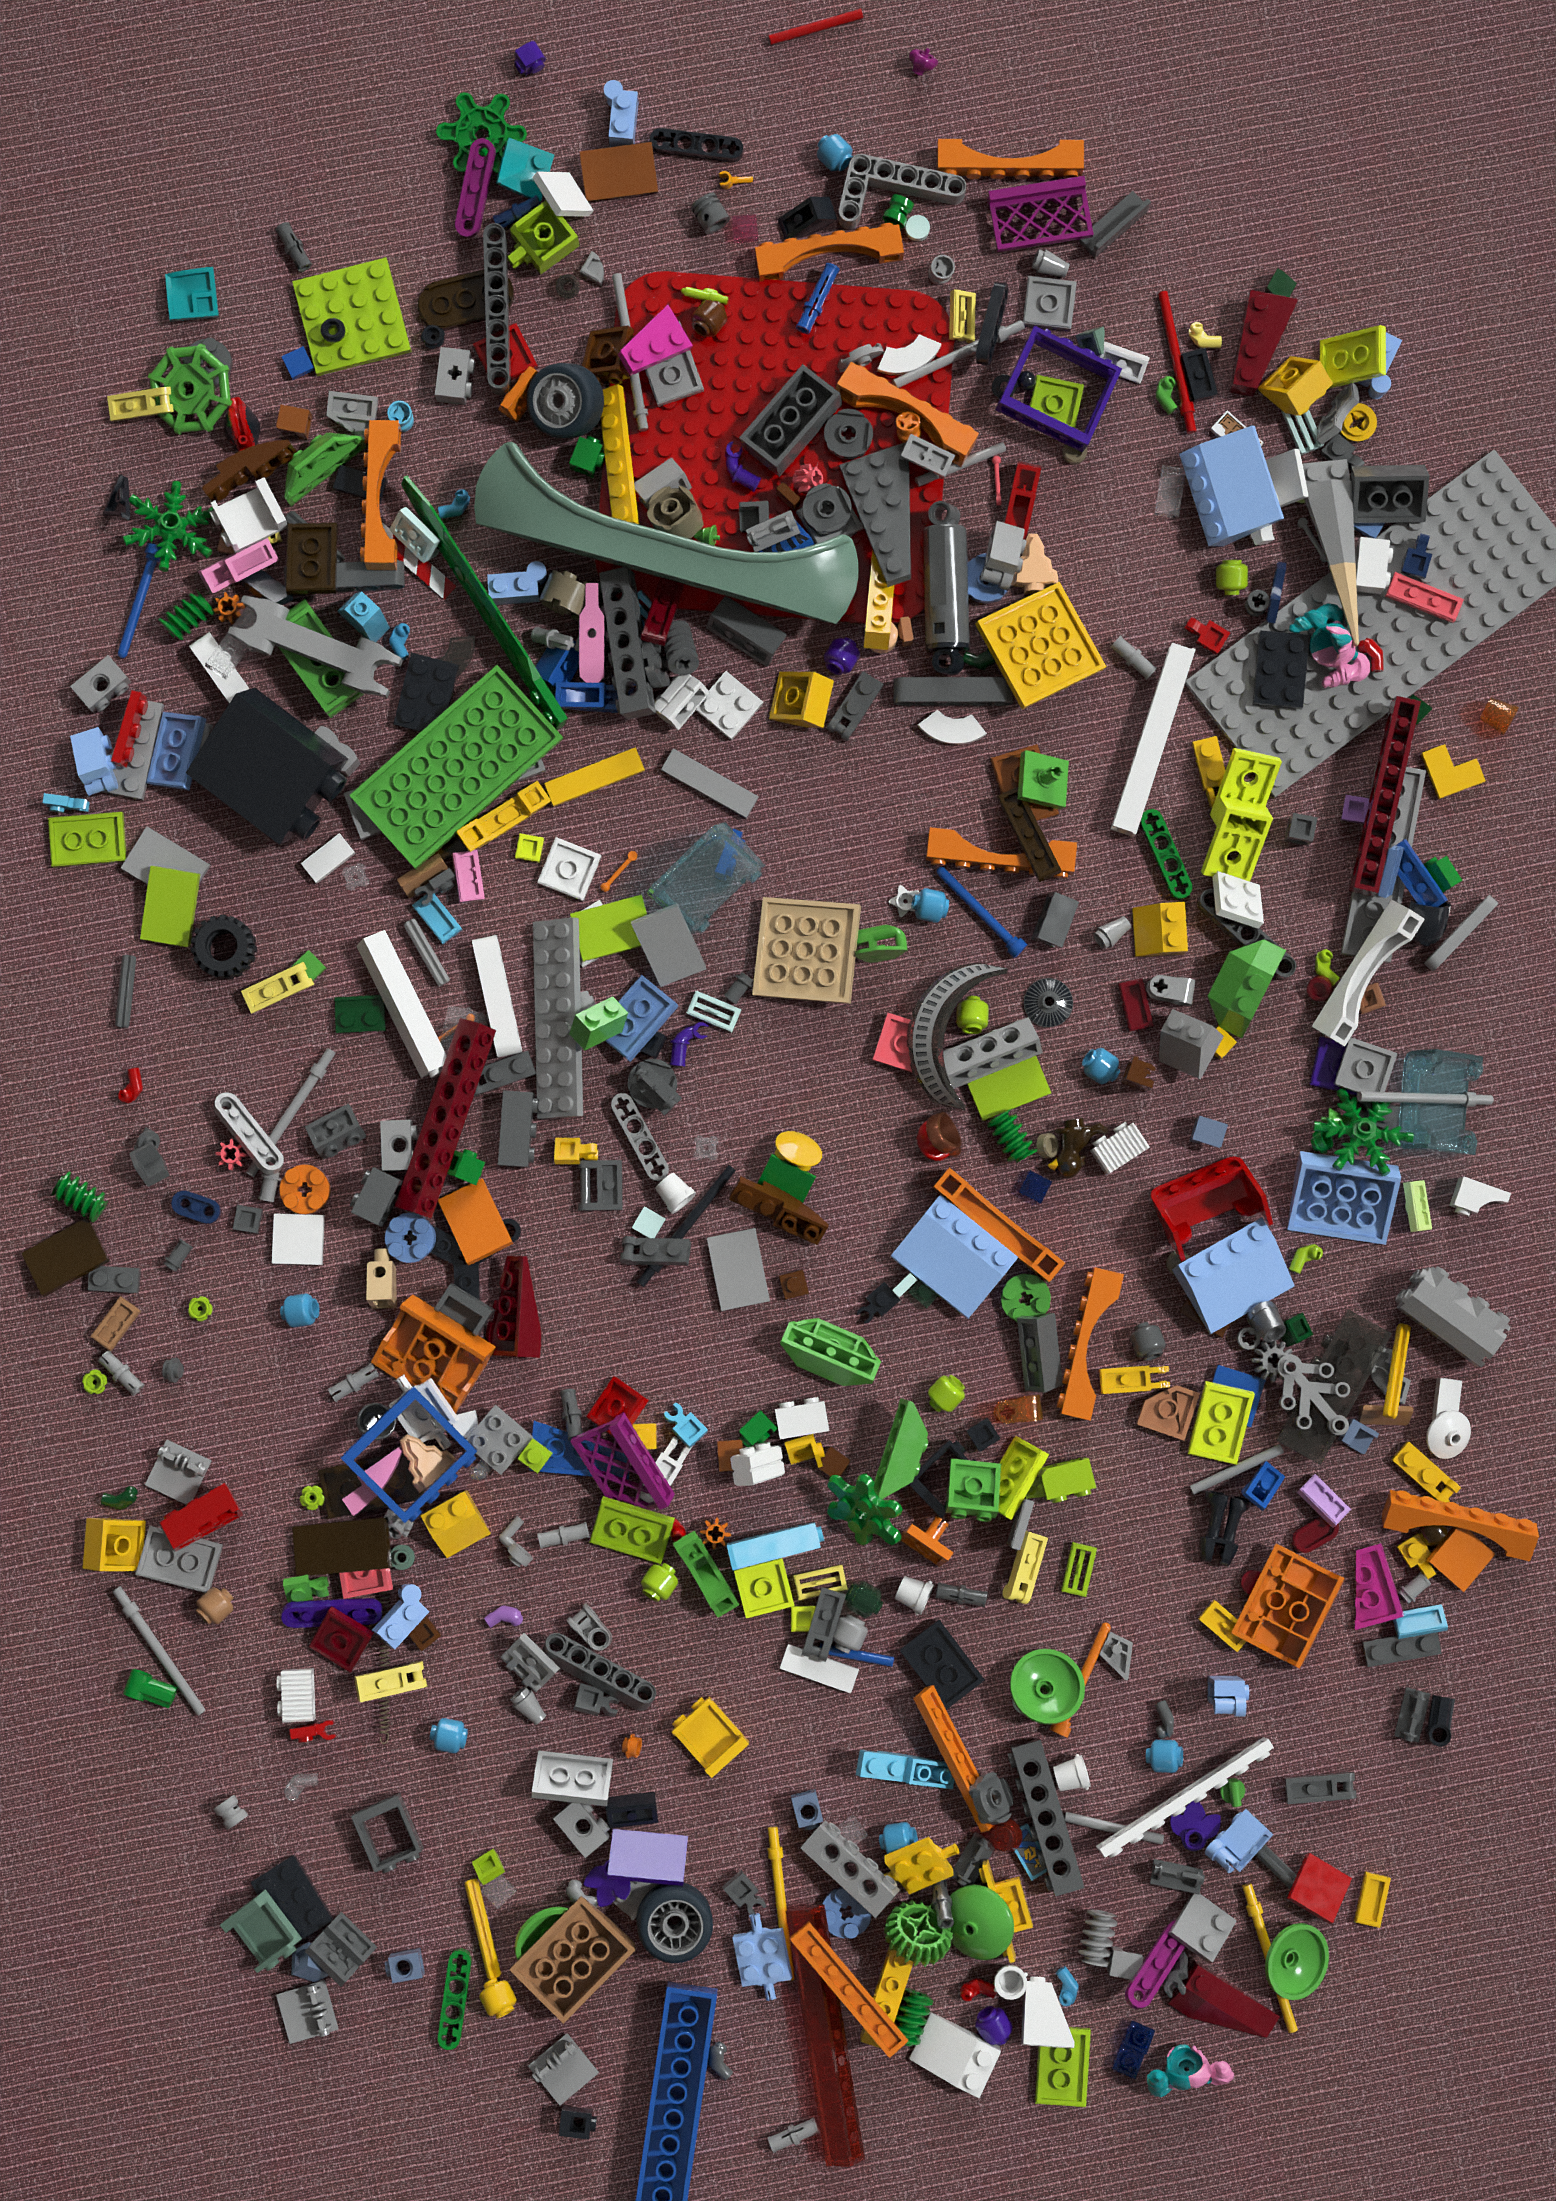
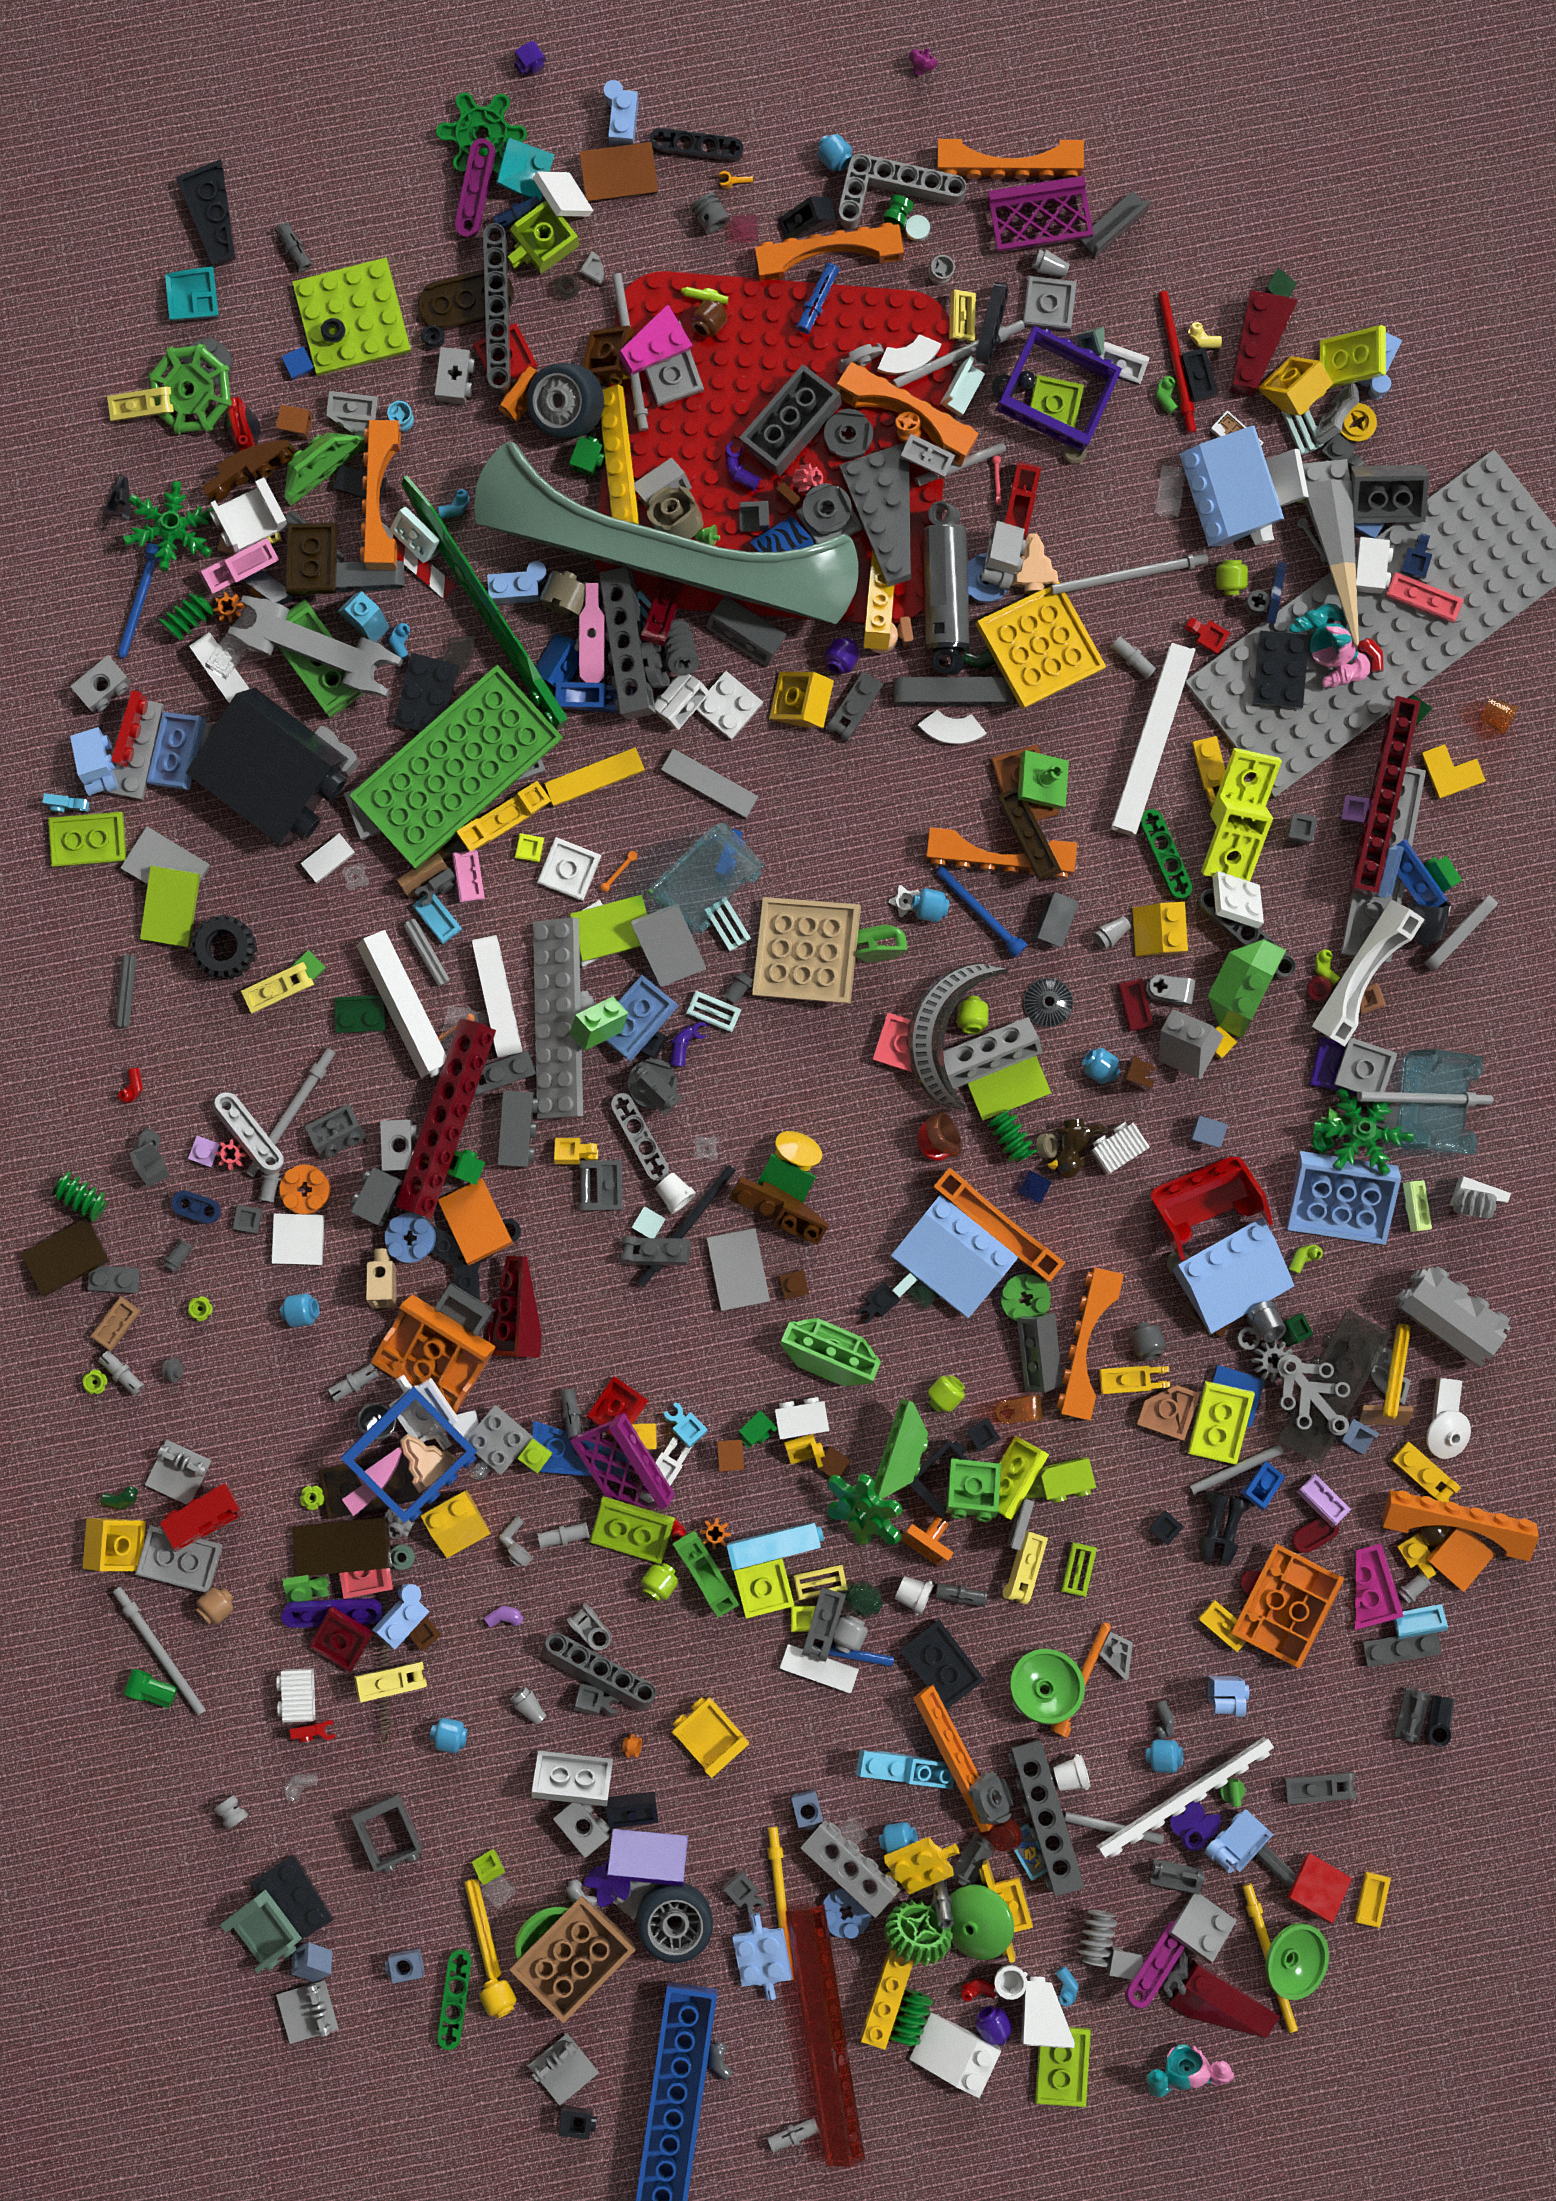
dark grey slope [305,1912,377,1987] -> none
light grey plate [500,1633,560,1693] -> none
light grey axle [531,627,574,651] -> none
white brick [730,1442,785,1486] -> none
light grey hinge [746,510,800,552] -> none
red bar [768,9,863,45] -> none
orange plate [790,1921,908,2058] -> none
clear blue slope [1111,2020,1155,2079] -> none
none -> black wing [176,159,236,268]
none -> lavender plate [188,1136,221,1168]
none -> light aqua tile [704,896,751,952]
none -> light aqua panel [940,356,985,417]
none -> light grey bar [1051,554,1208,595]
none -> black plate [1148,1510,1184,1546]
none -> light grey gear [1453,1188,1497,1219]

